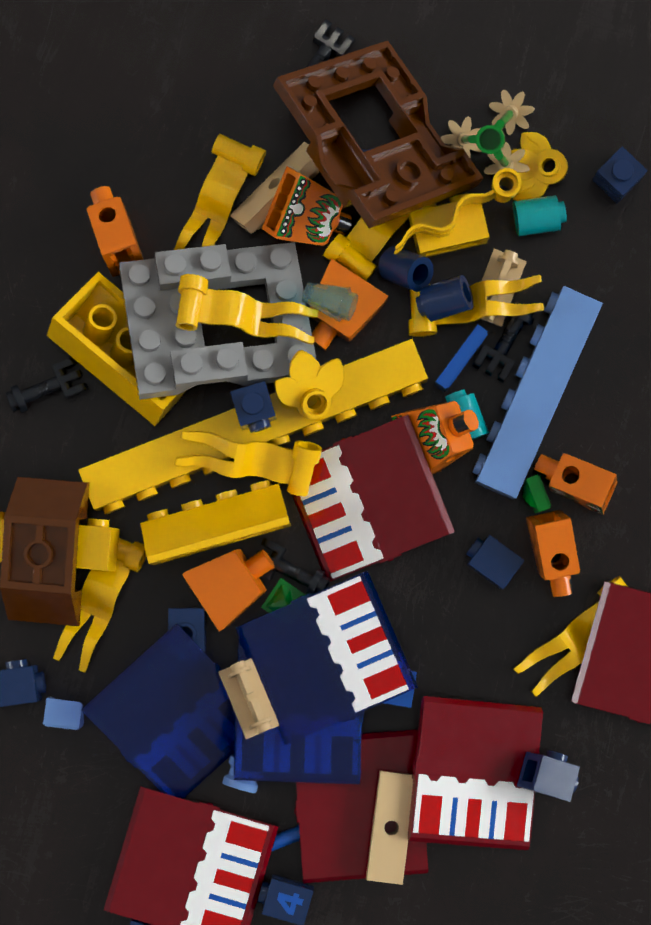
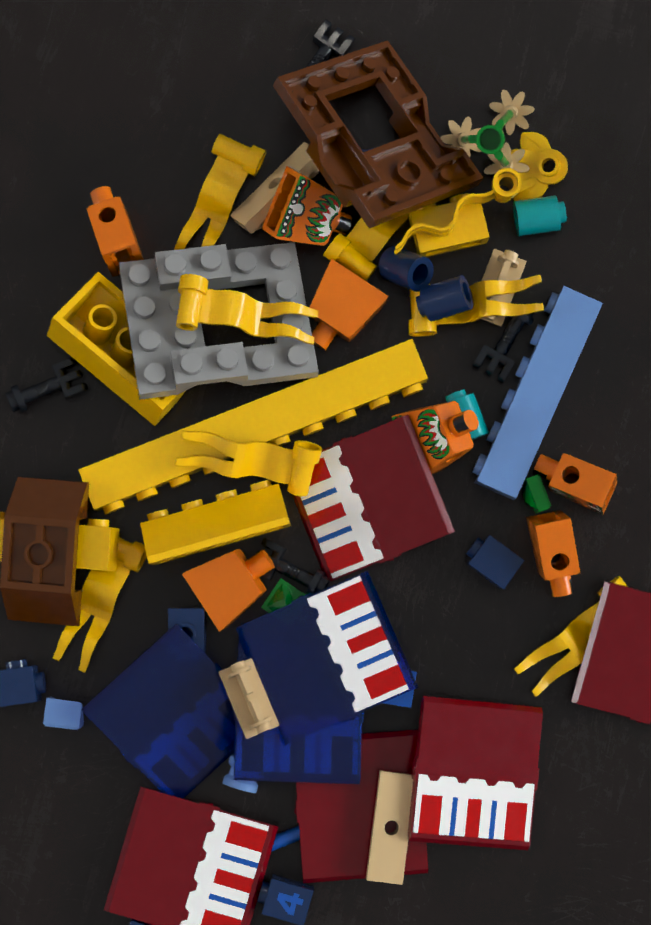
dark blue brick [230,381,277,433] -> none
yellow plate [274,350,344,420] -> none
clear light blue cone [302,282,358,322] -> none
blue tile [434,324,488,392] -> none
brick [517,750,580,802] -> none
dark blue brick [592,146,648,204] -> none

